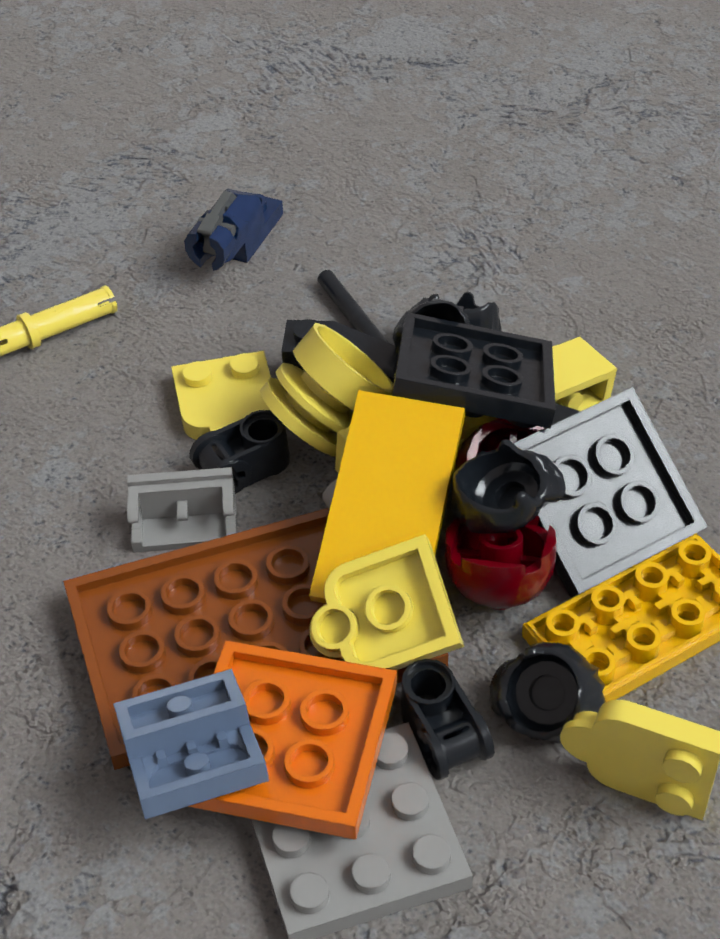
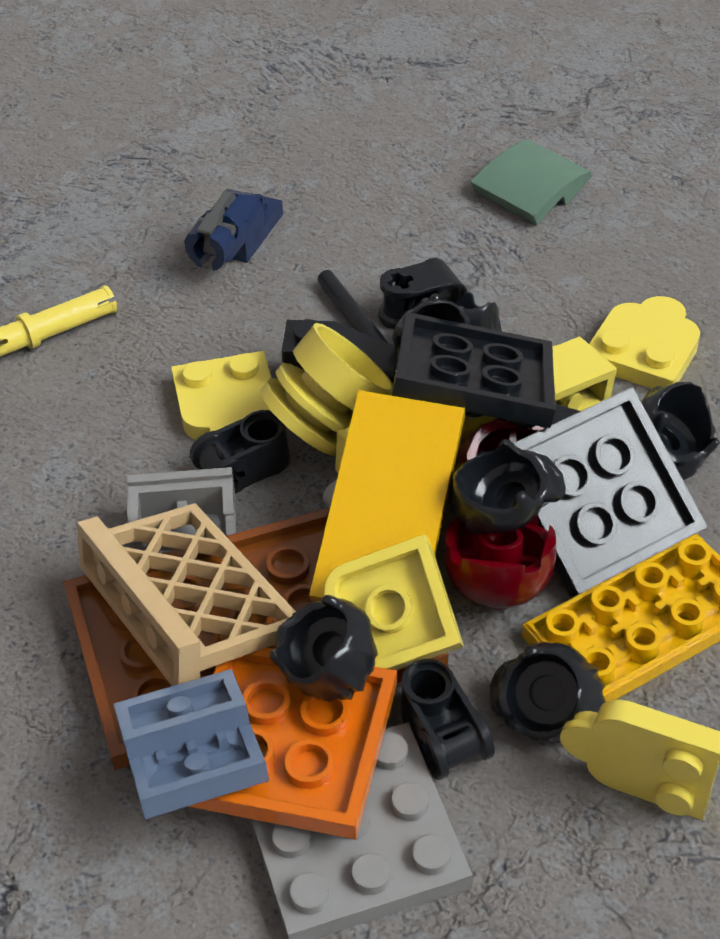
none -> tan fence [77,503,296,686]
none -> black hair [270,595,378,702]
none -> black piece [378,258,468,329]
none -> sand green slope [471,139,592,226]
none -> light yellow plate [589,296,700,389]
none -> black hair [641,382,720,480]

